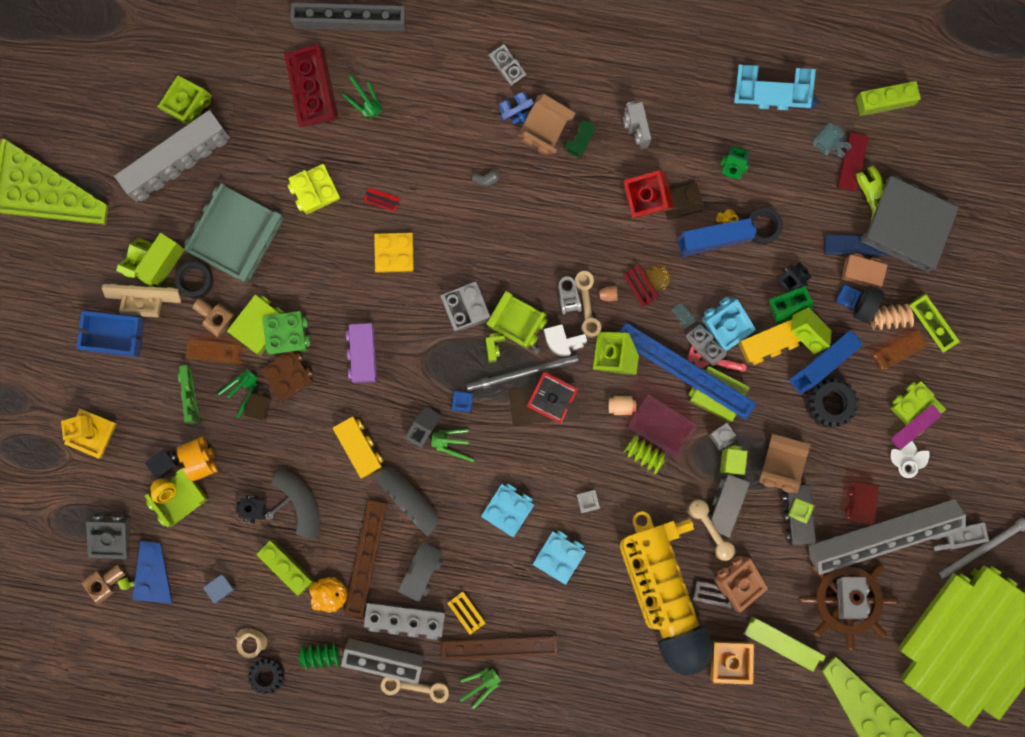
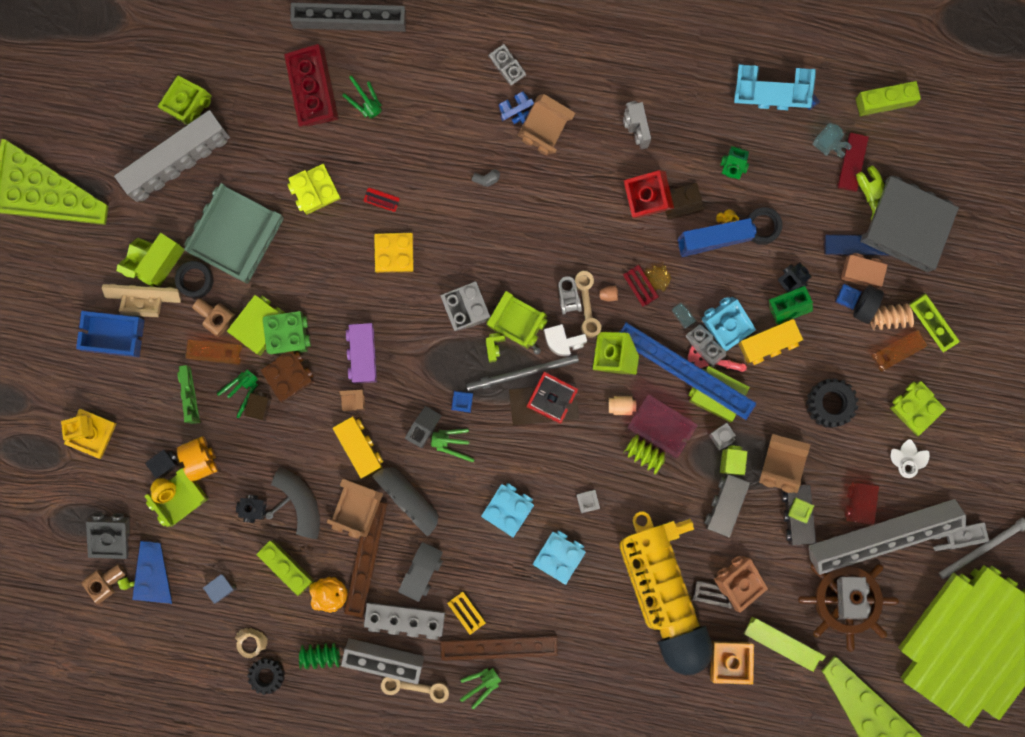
dark green leg [564,120,595,159] -> none
tan piece [688,499,735,561] -> none
blue slope [788,330,863,395] -> none
lime brick [791,307,832,354] -> none
magenta sticker [891,405,942,450] -> none
none -> medium nougat panel [327,479,383,539]
none -> medium nougat panel [339,390,365,411]

